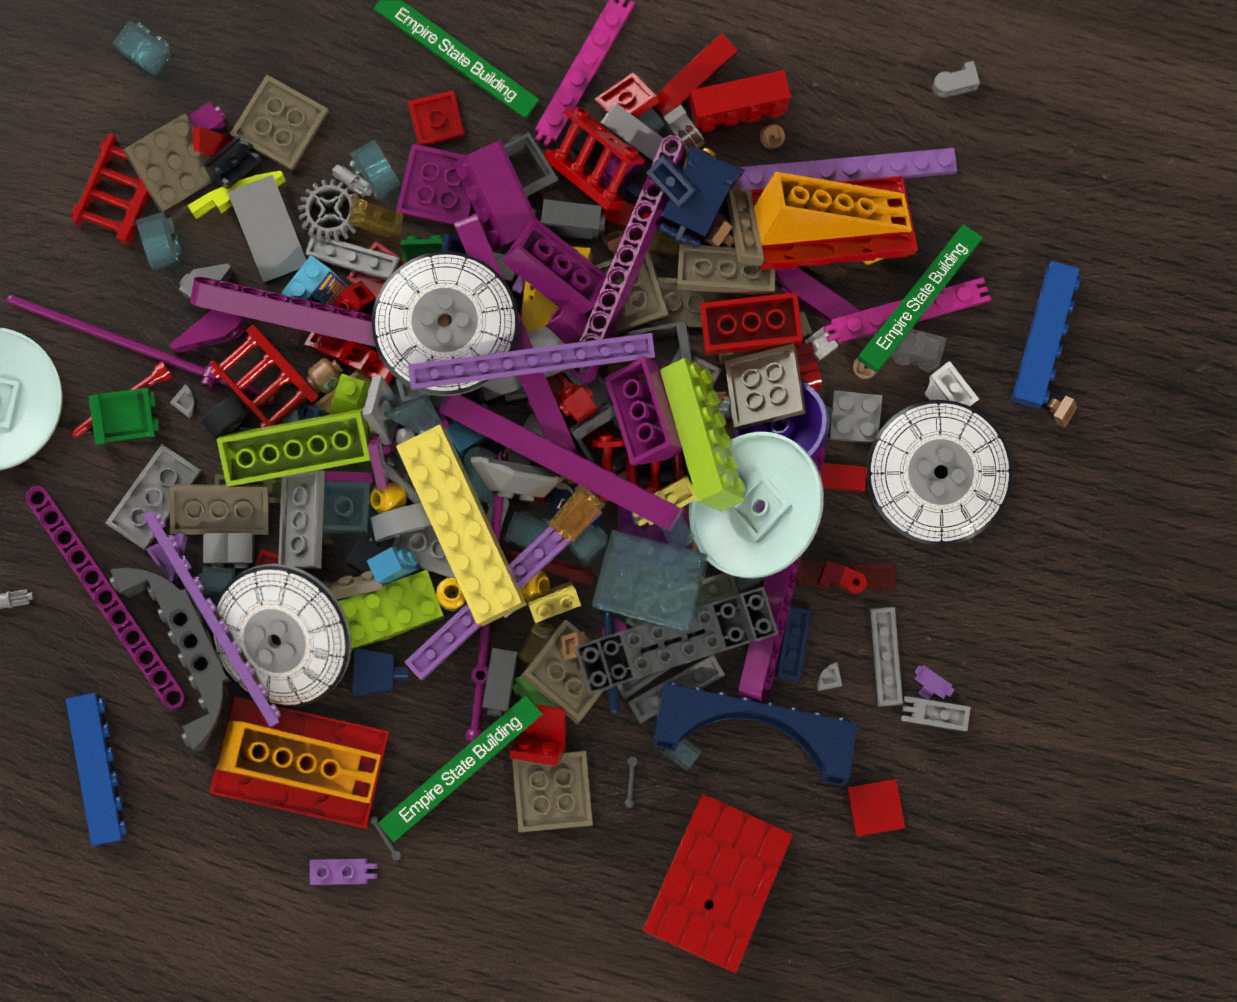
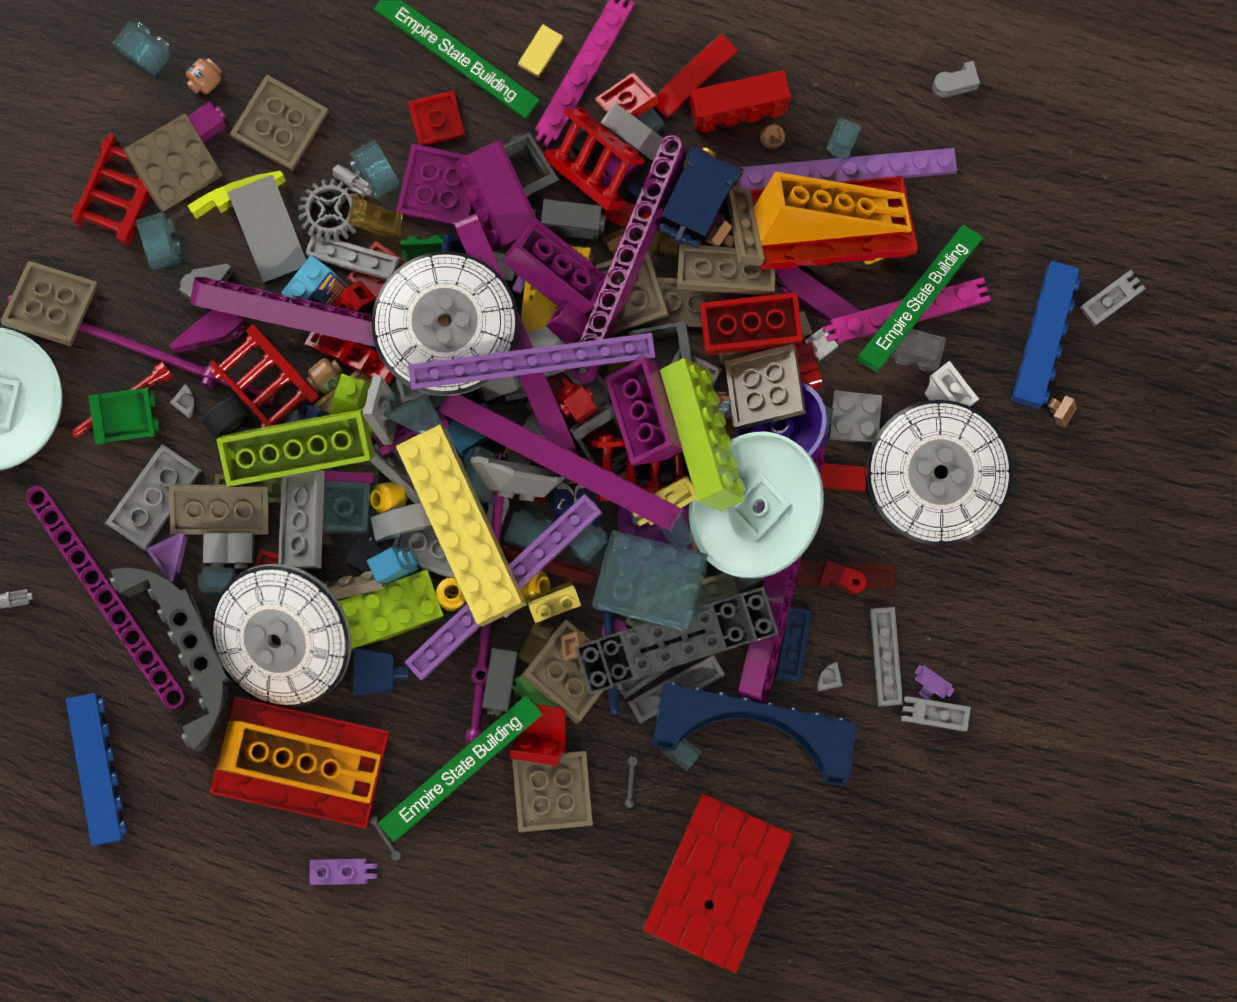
medium lavender plate [142,510,281,729] -> none
red tile [193,126,231,157] -> none
black hinge [203,136,262,189] -> none
magenta tile [368,435,389,490] -> none
light grey hinge [396,428,416,445] -> none
clear yellow hinge [549,486,606,542] -> none
dark blue slope [646,155,700,207] -> none
light grey leg [663,105,705,154] -> none
red tile [847,779,905,837] -> none
medium nougat tile [853,358,876,379] -> none
none -> dark tan plate [1,261,97,346]
none -> nougat head [186,58,222,94]
none -> light yellow tile [518,25,563,78]
none -> clear light blue brick [827,117,862,158]
none -> light grey hinge [1080,270,1146,327]

